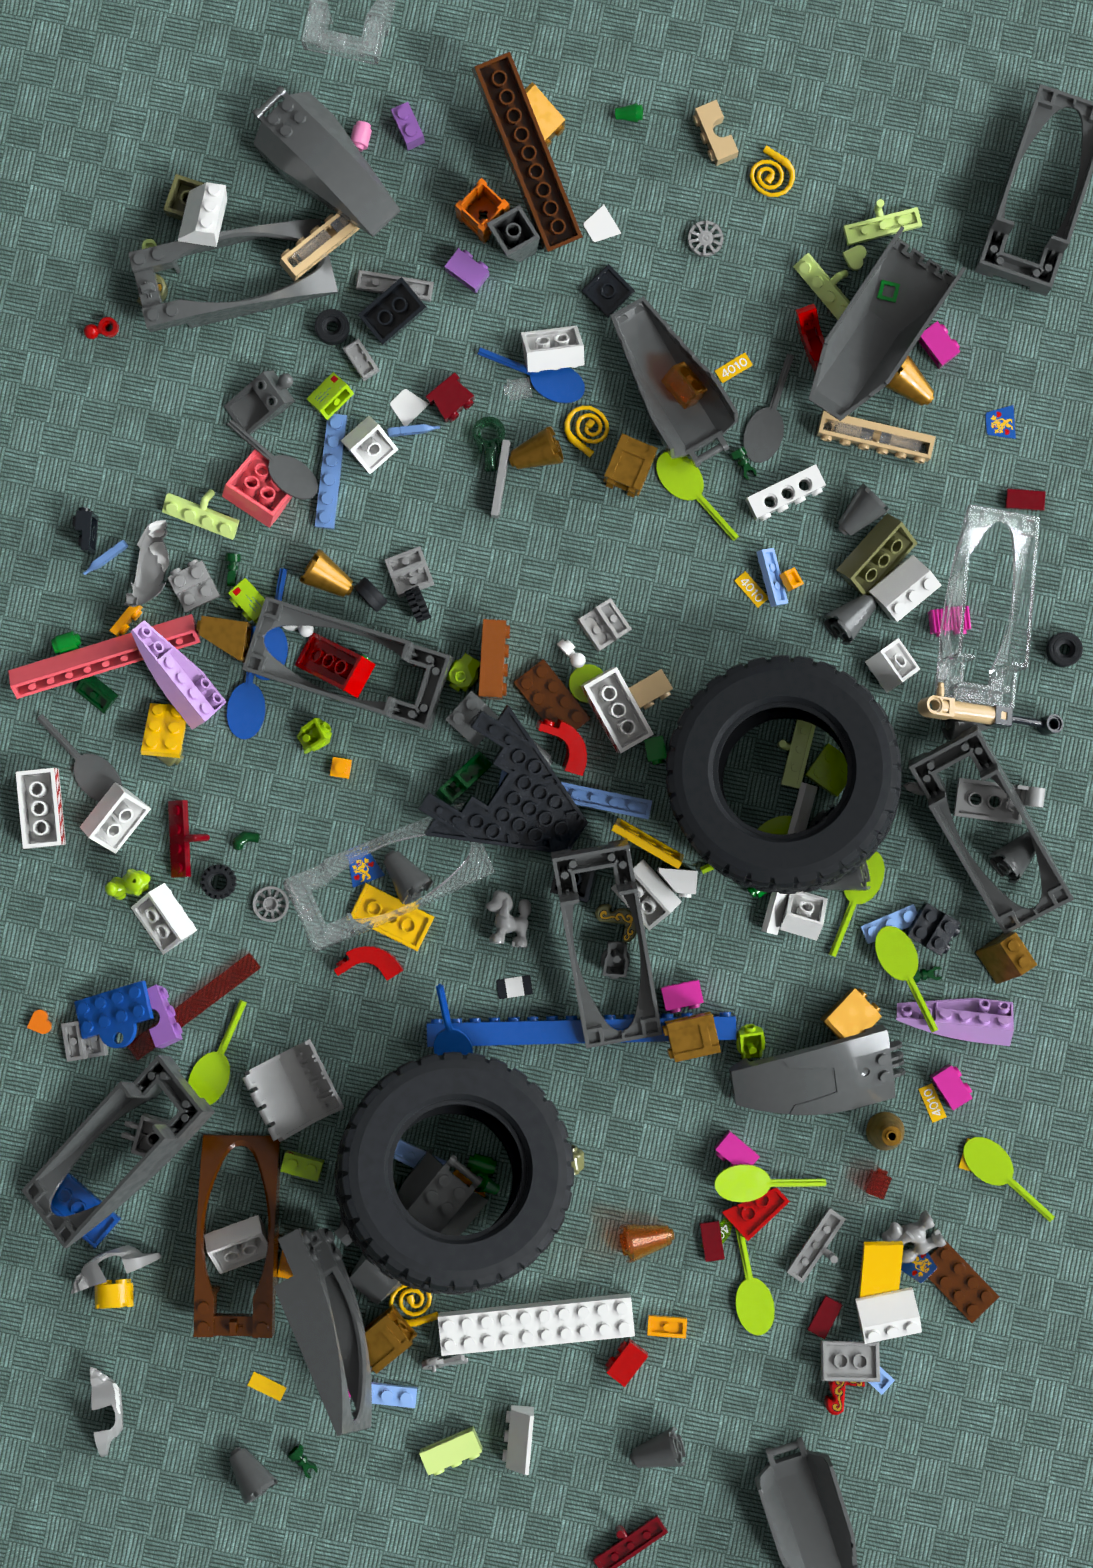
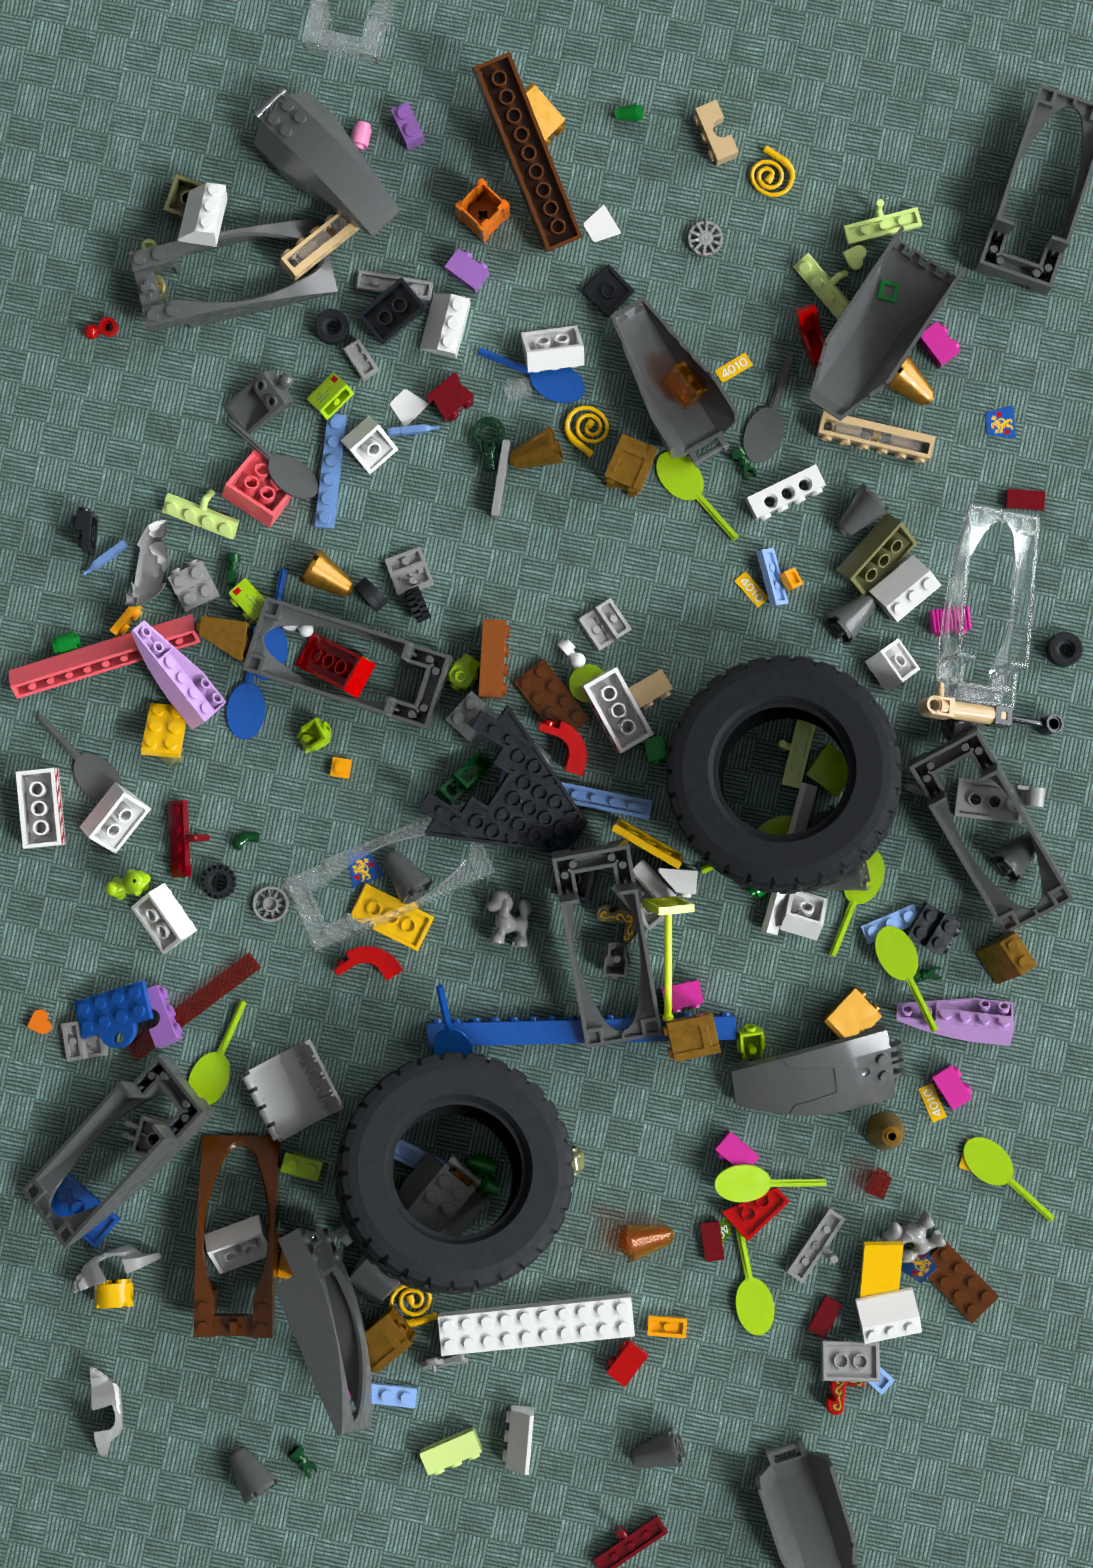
dark green slope [75,675,118,713] -> none
yellow sticker [247,1372,286,1401] -> none
dark grey slope [487,205,540,262] -> none
sticker [496,975,533,999] -> none
none -> white slope [419,294,471,359]
none -> neon yellow tile [642,896,695,1021]

